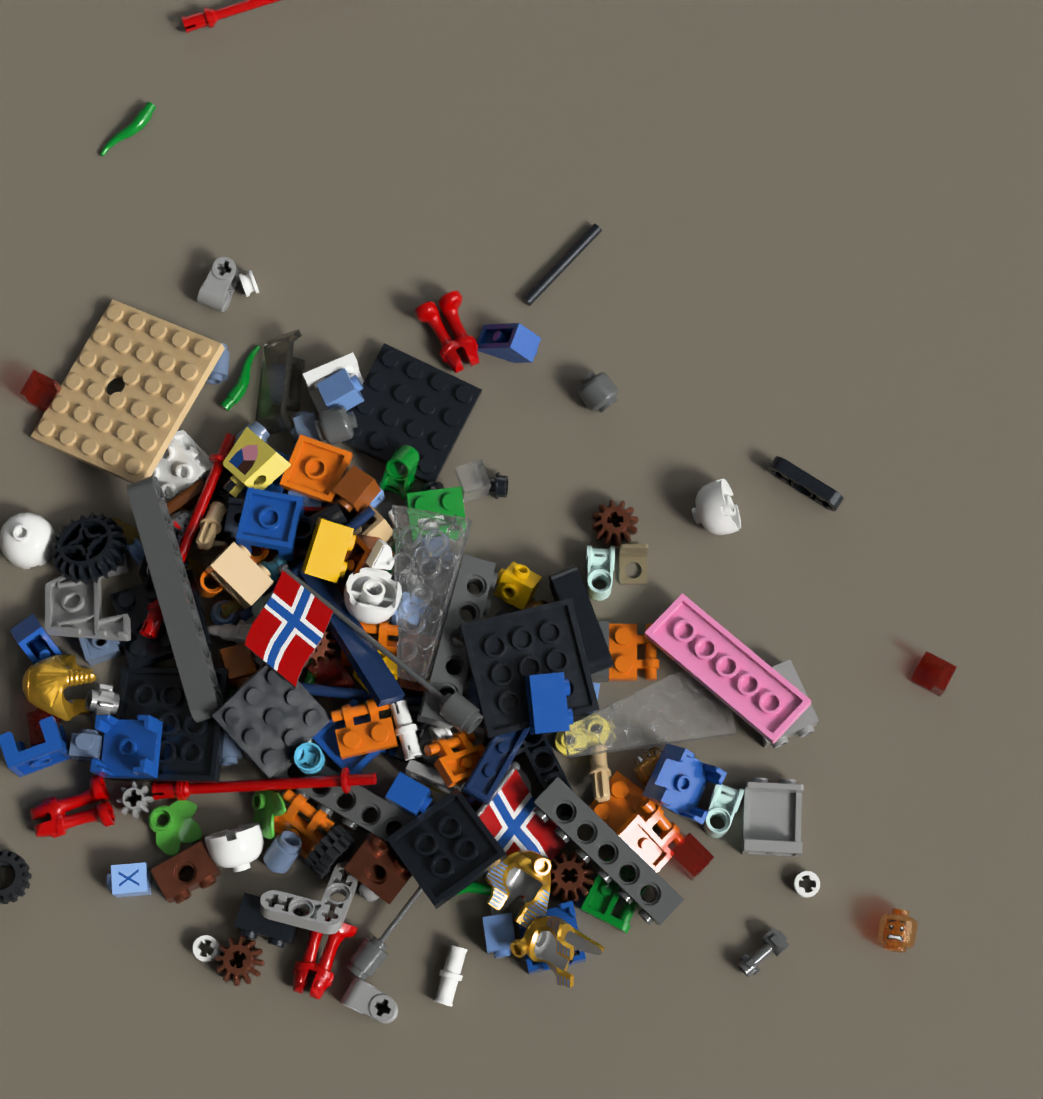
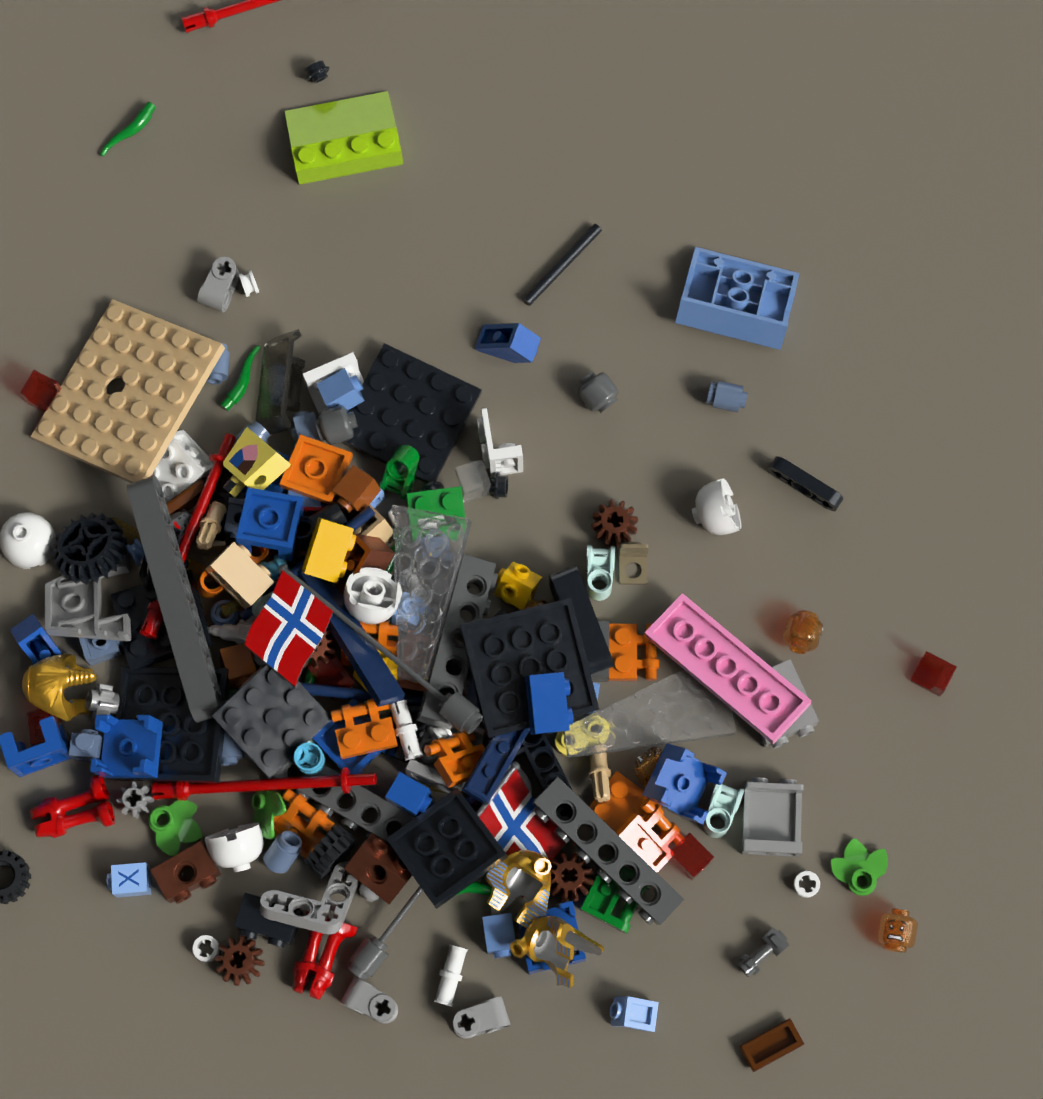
white tile [366,539,394,570] -> none
red piece [414,291,480,373] -> none
none -> lime slope [285,91,403,185]
none -> black plate [305,60,330,84]
none -> light grey piece [453,997,511,1039]
none -> white bracket [477,408,523,477]
none -> light blue bracket [610,996,659,1032]
none -> medium blue piece [675,247,800,350]
none -> sand blue brick [706,381,748,413]
none -> reddish brown tile [739,1018,804,1072]
none -> clear orange head [783,610,823,654]
none -> bright green plate [831,838,888,896]

